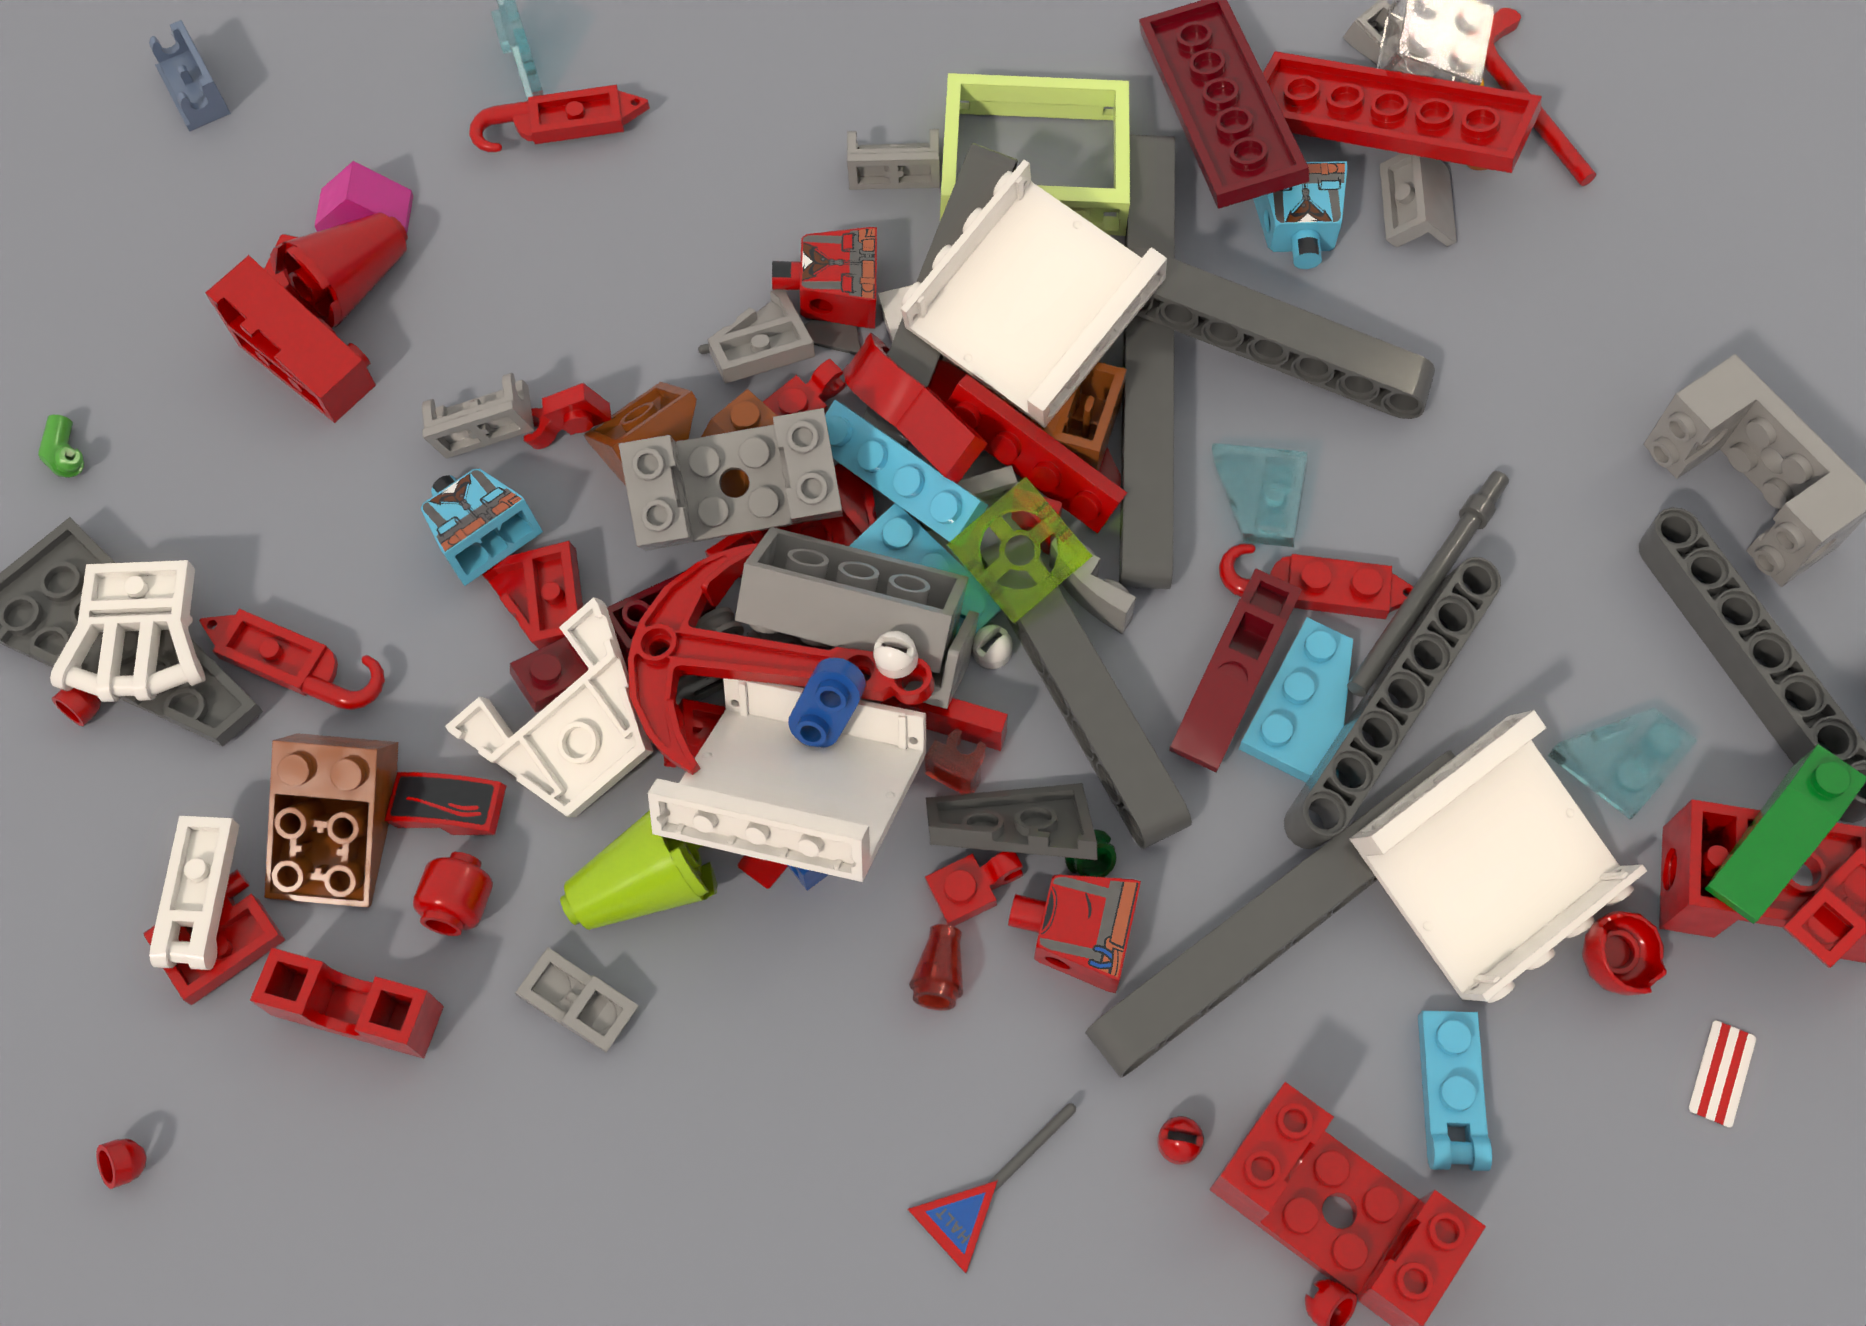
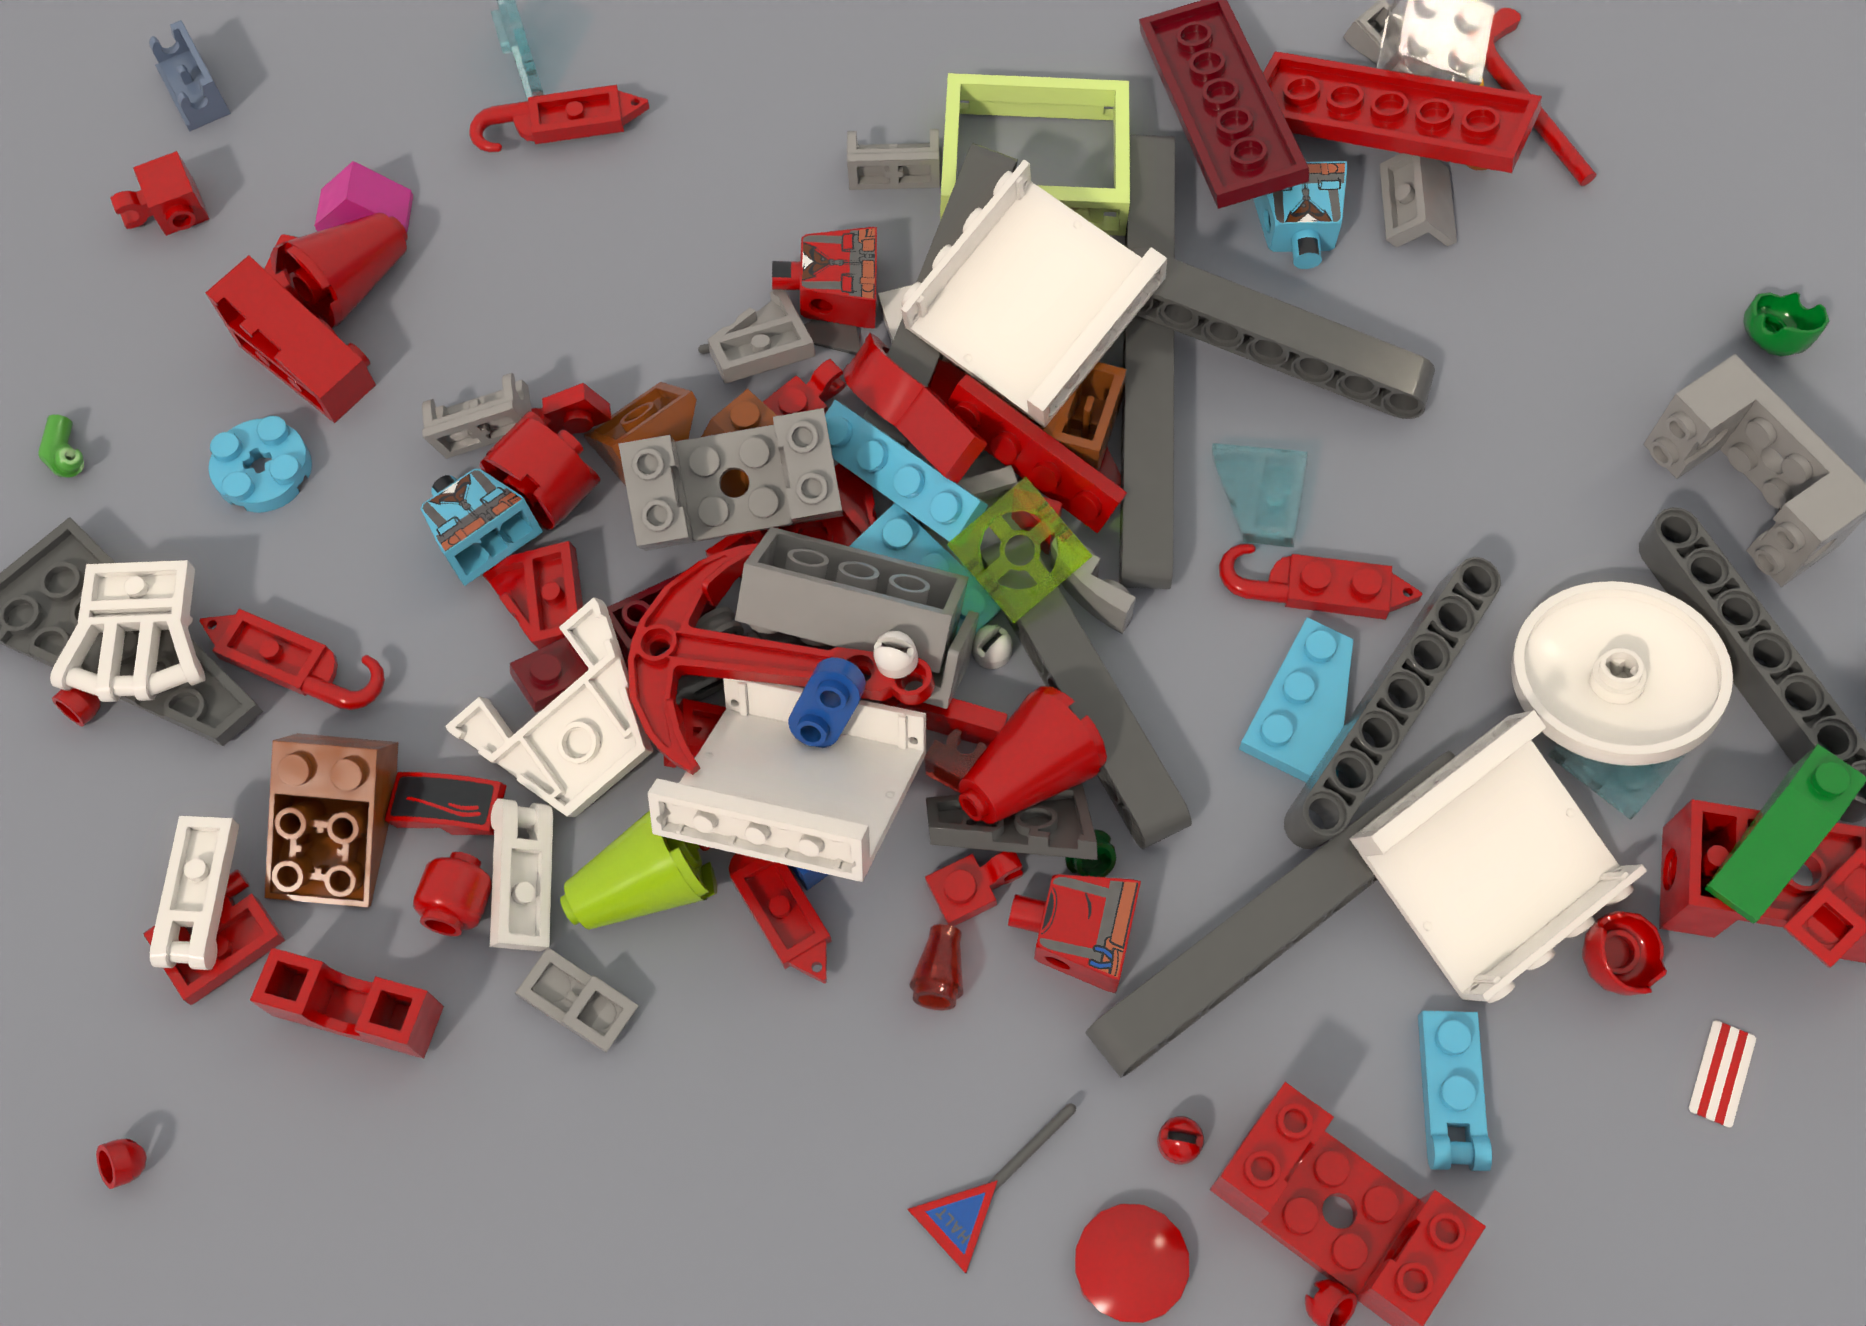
dark red slope [1169,568,1302,773] -> none
dark grey bar [1347,471,1509,697] -> none
none -> red brick [110,151,209,236]
none -> medium azure plate [208,416,312,513]
none -> red brick [480,411,601,530]
none -> white plate [490,799,553,951]
none -> red plate [699,845,832,984]
none -> red cone [959,686,1107,824]
none -> red dish [1075,1204,1189,1323]
none -> white dish [1511,581,1733,766]
none -> green hair [1743,292,1830,357]

